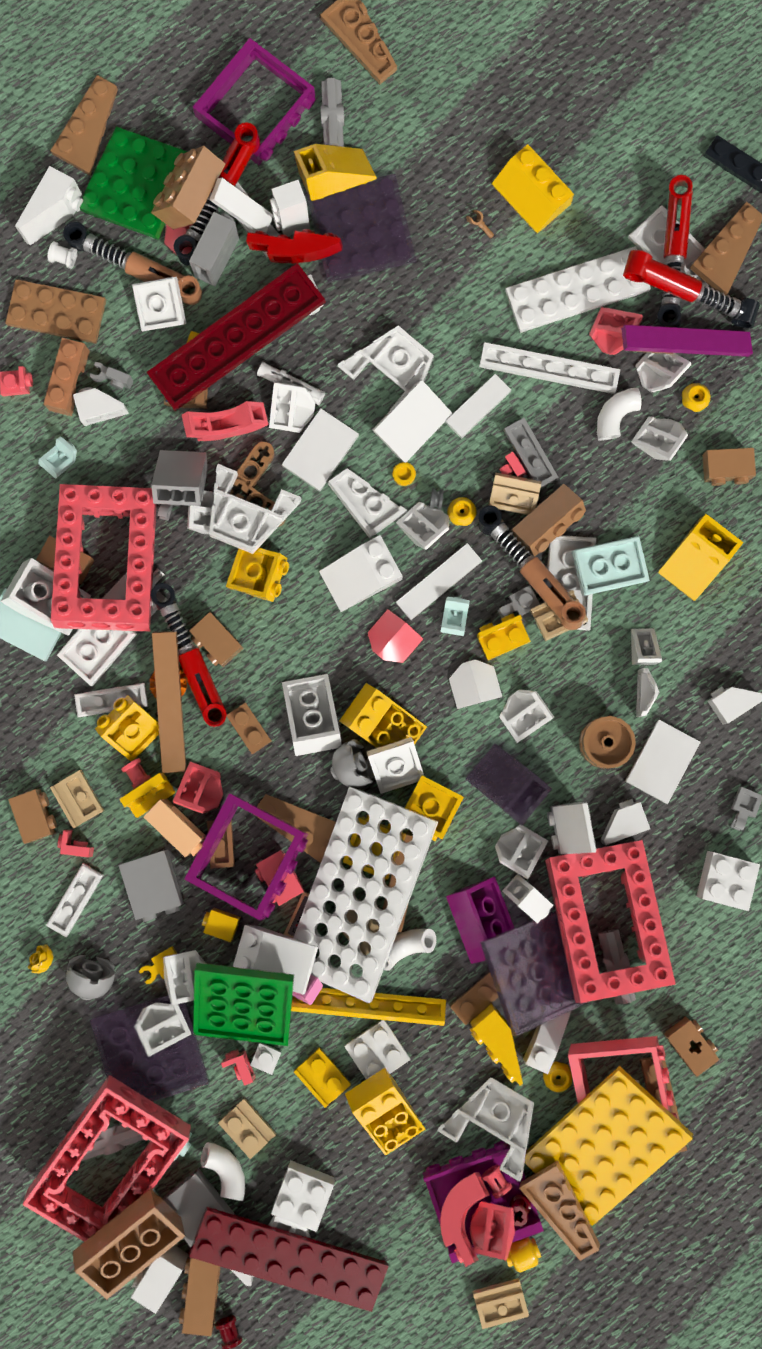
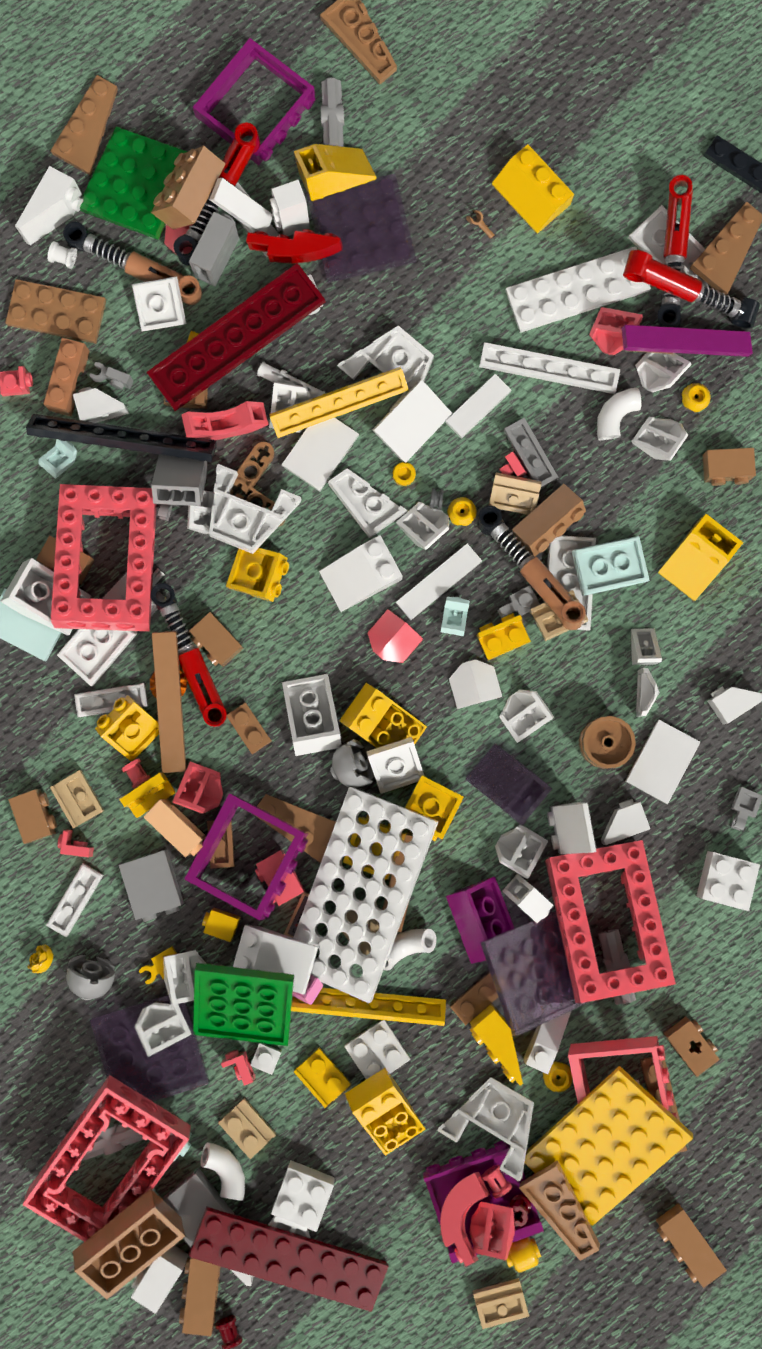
none -> black plate [26,414,217,462]
none -> yellow plate [269,367,409,438]
none -> medium nougat brick [656,1203,727,1288]

